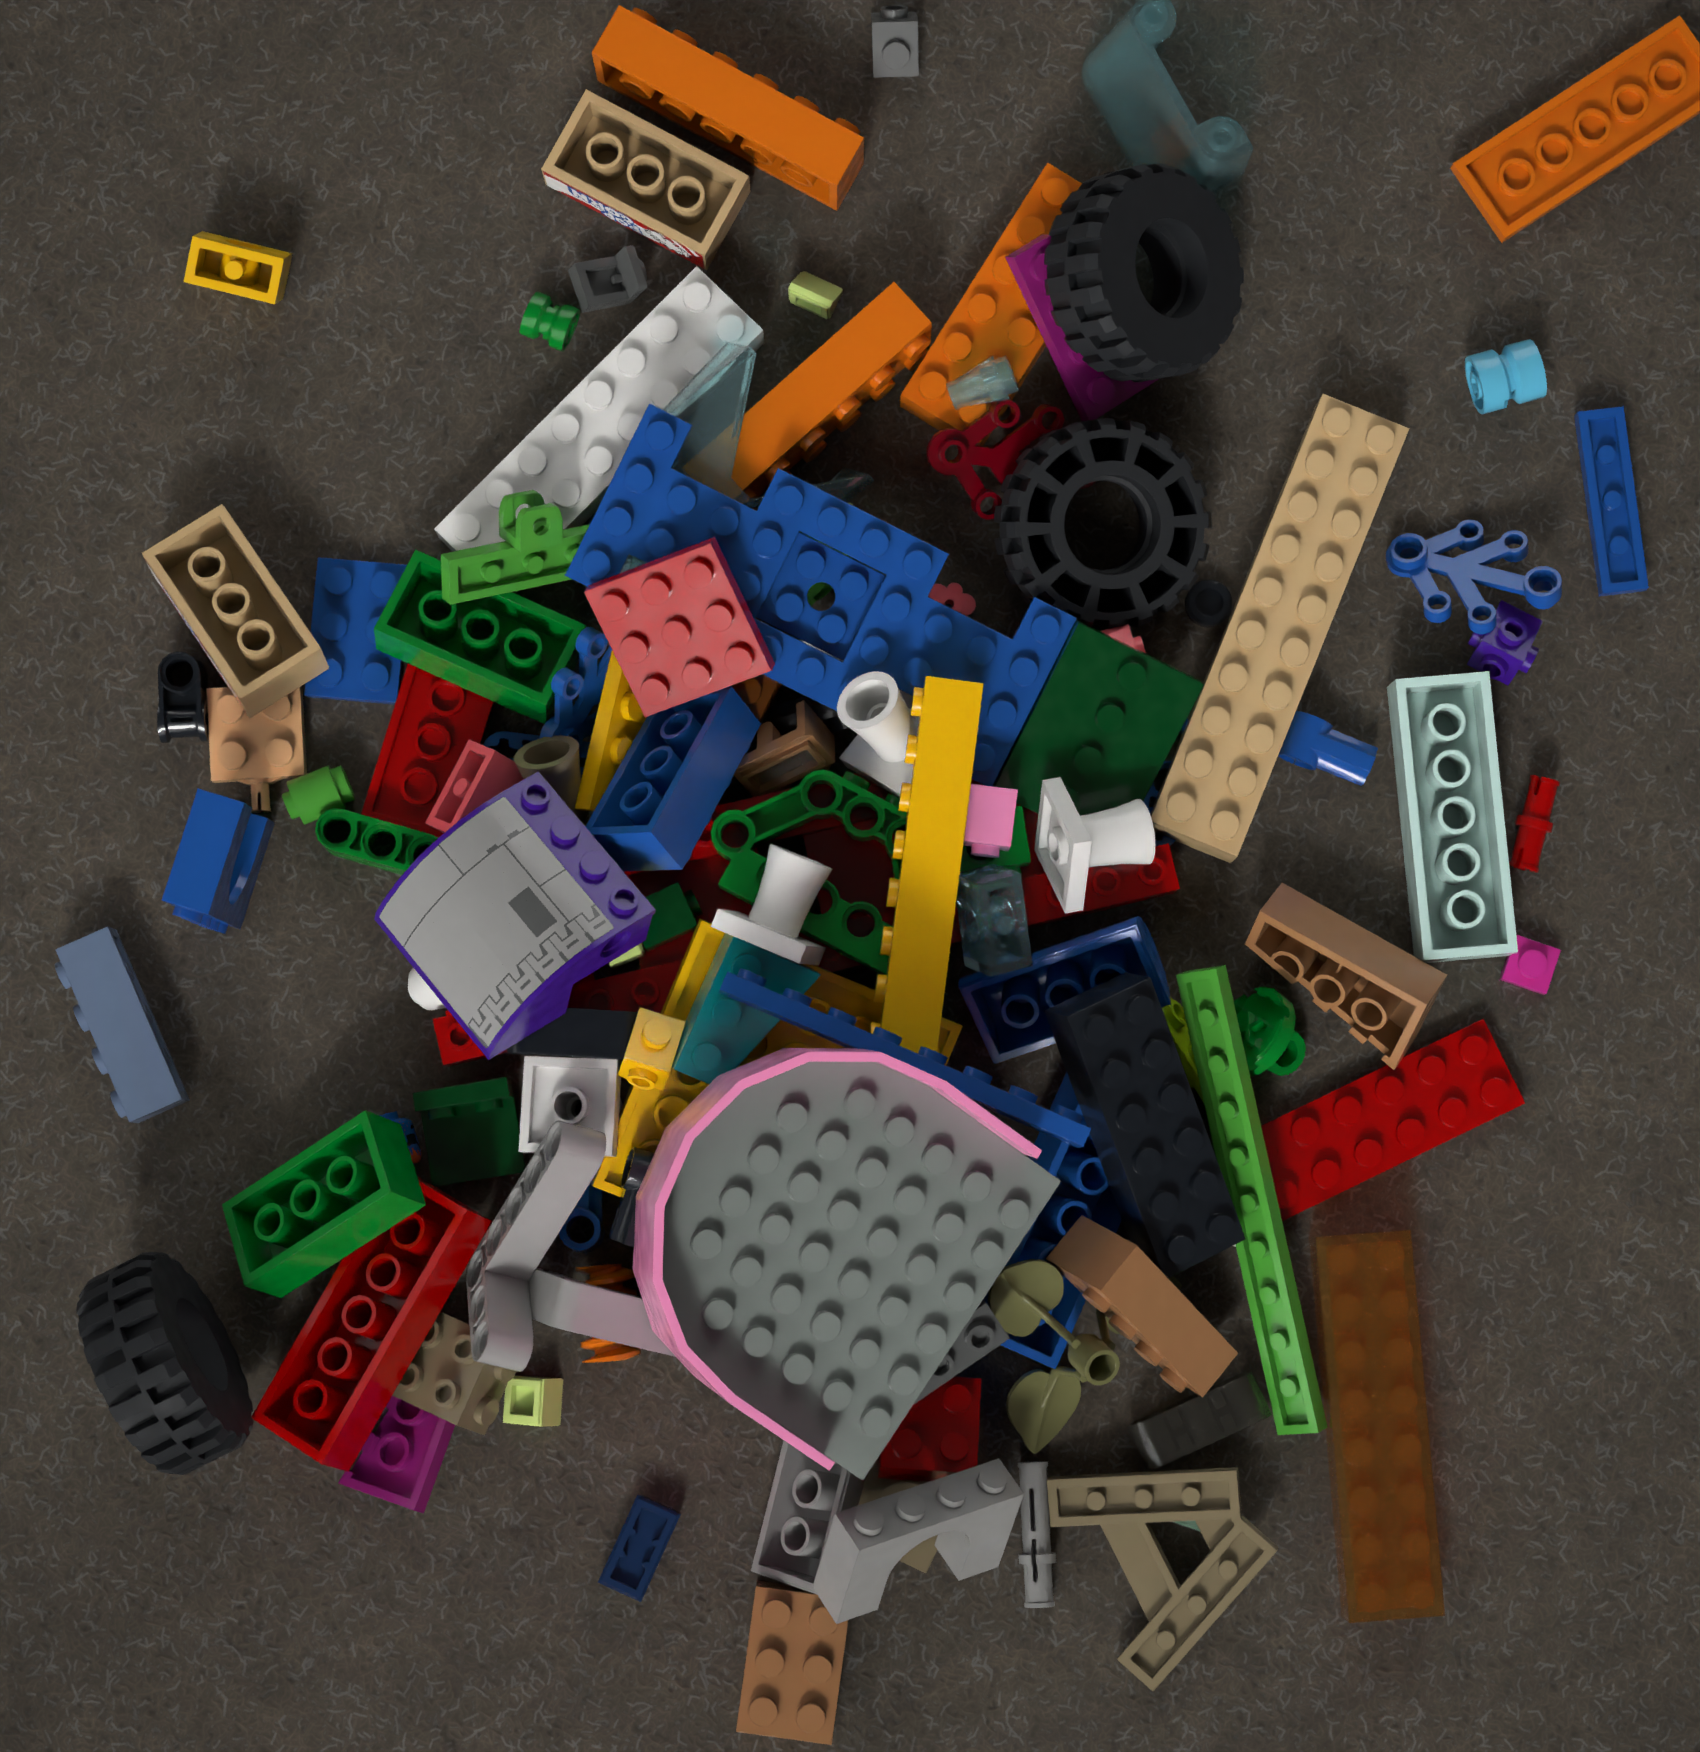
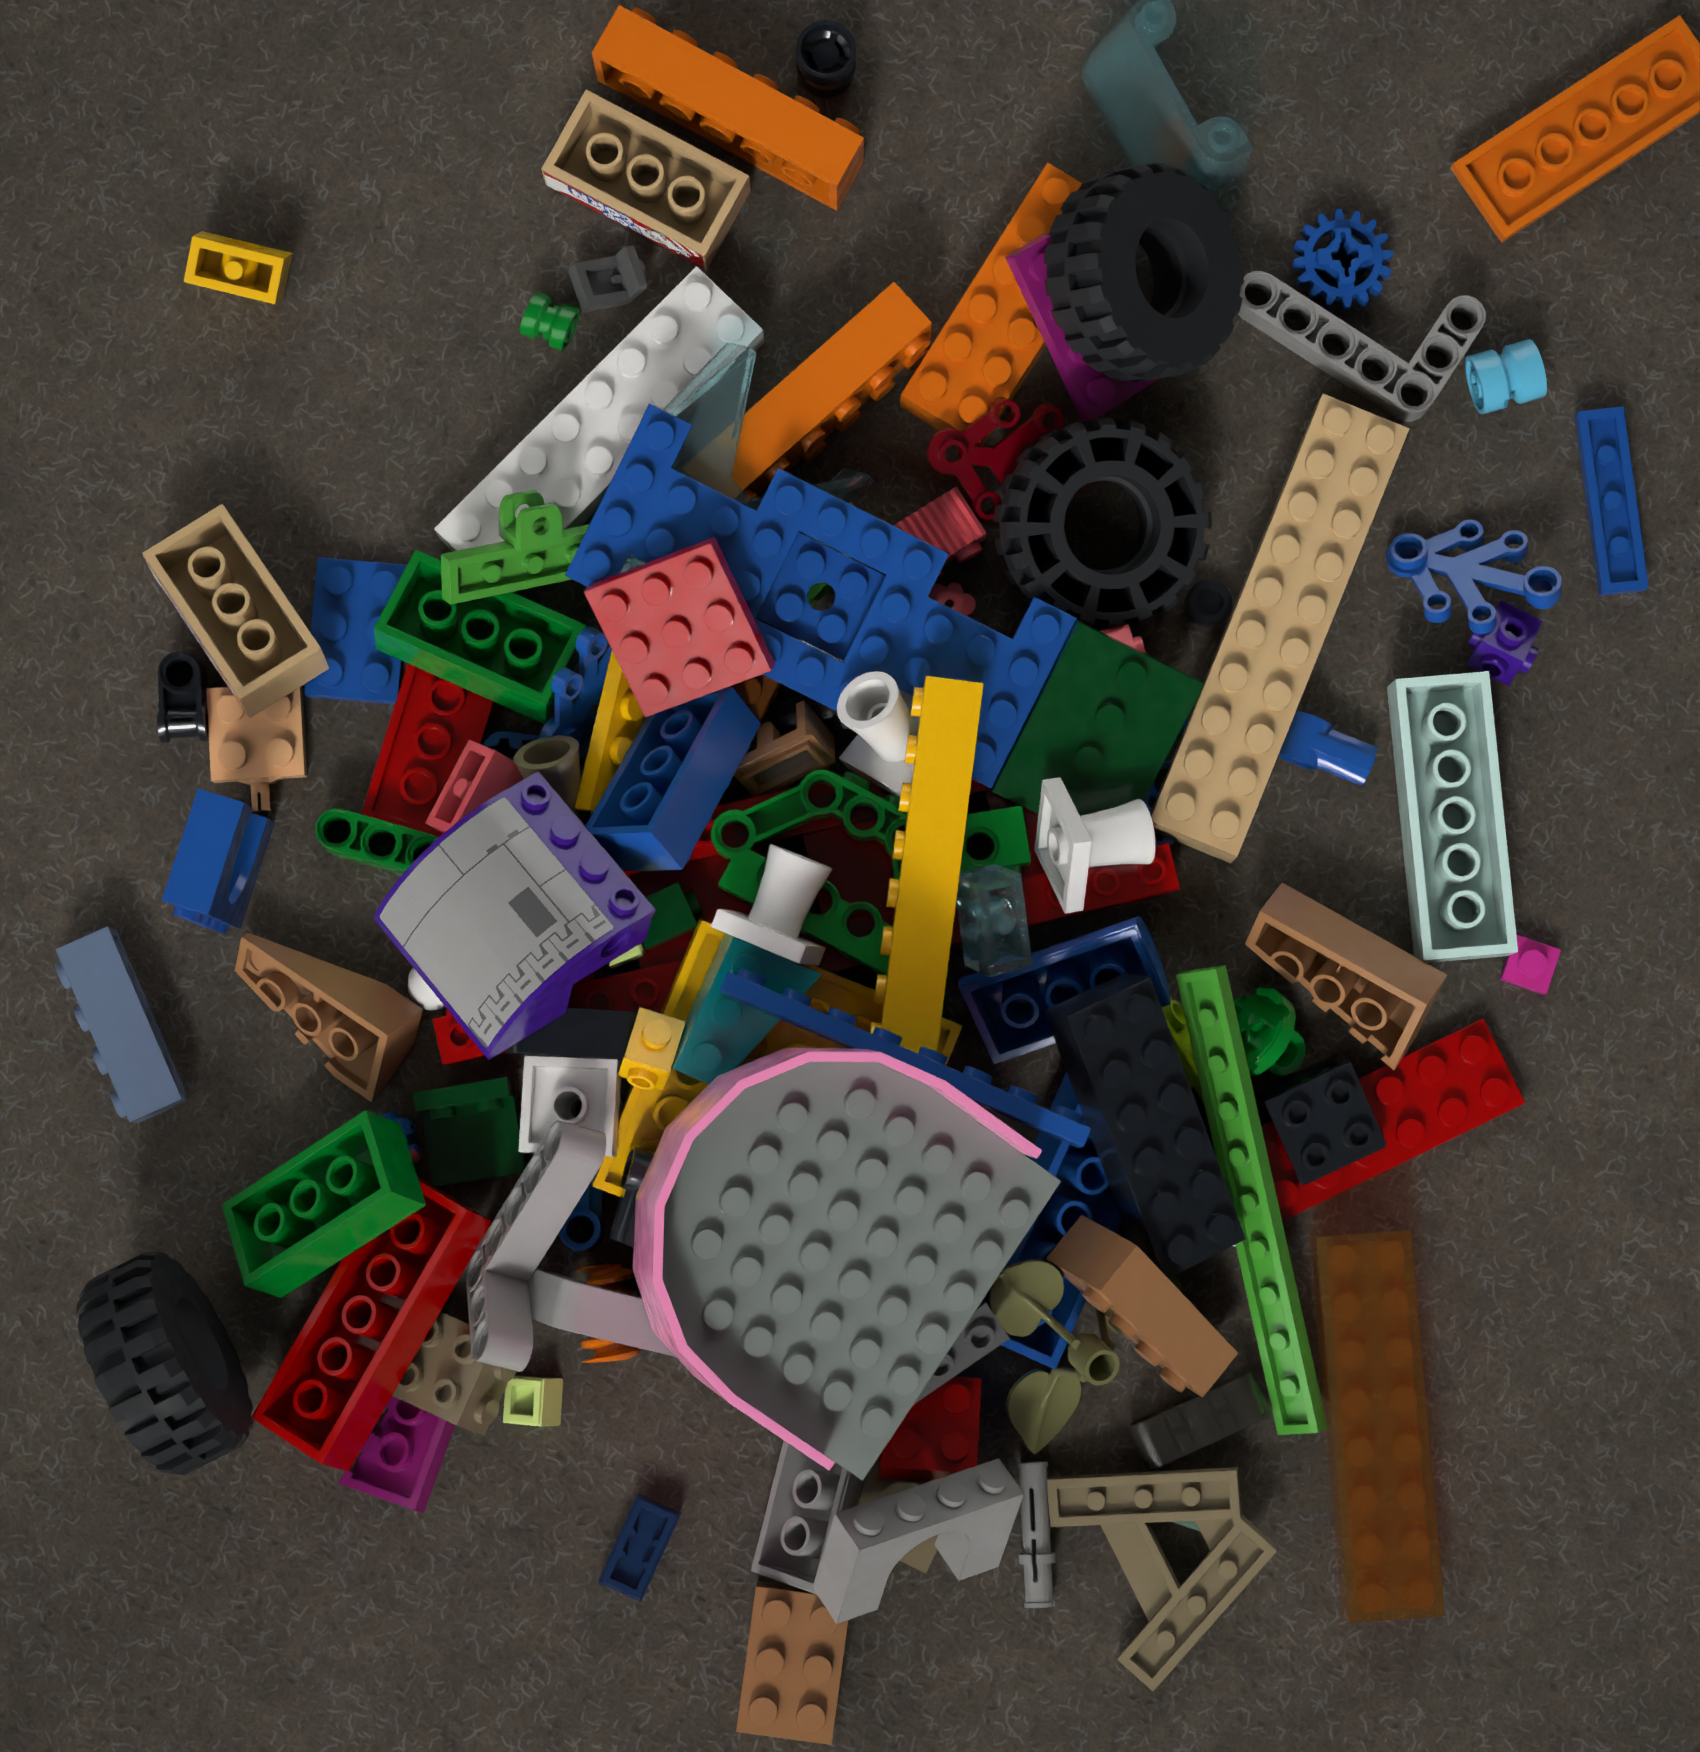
bright green brick [282,765,355,825] -> none
yellowish green slope [788,271,843,319] -> none
dark grey bracket [871,5,919,78] -> none
clear light blue cone [946,355,1019,410] -> none
bright pink brick [963,784,1018,858] -> none
red pin [1509,775,1560,873] -> none
none -> medium nougat wedge [234,932,423,1102]
none -> black wheel [796,20,856,98]
none -> coral brick [894,487,987,580]
none -> light grey beam [1238,271,1486,422]
none -> black bracket [1254,1053,1386,1185]
none -> blue gear [1291,209,1393,312]

